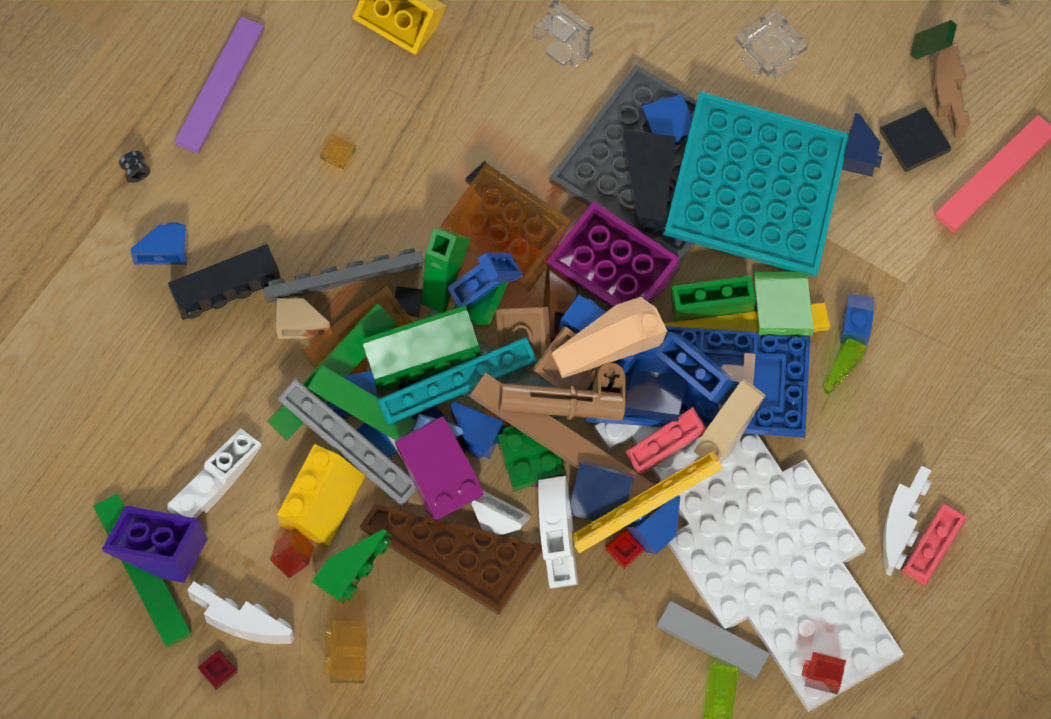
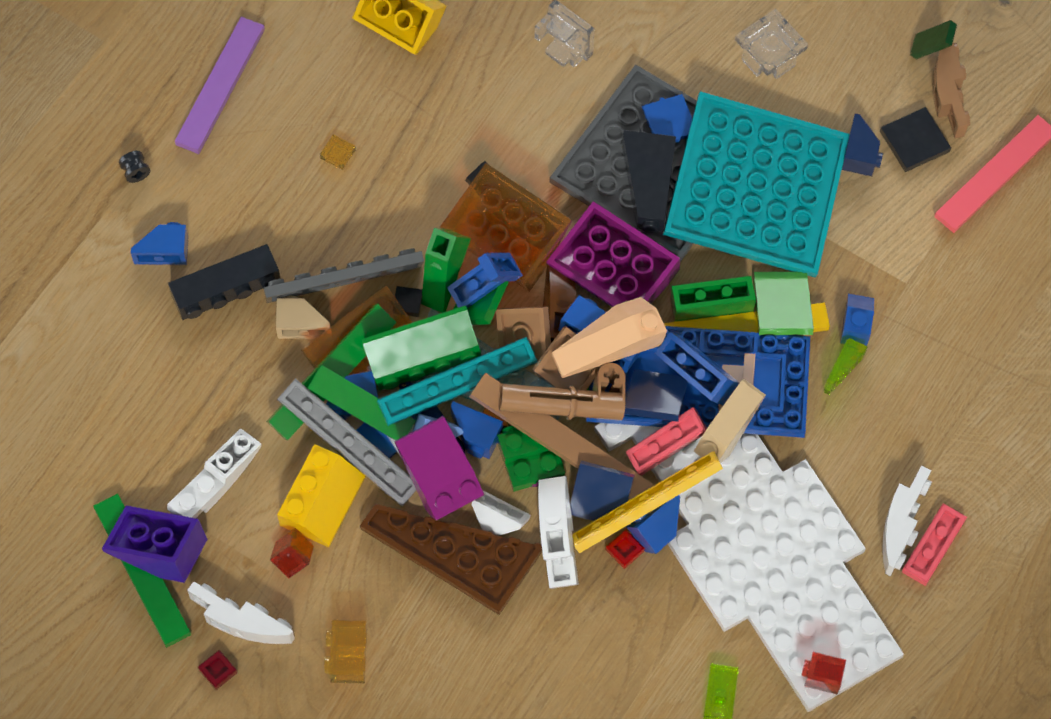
green slope [311,529,391,604] -> none
light grey tile [657,601,770,680] -> none

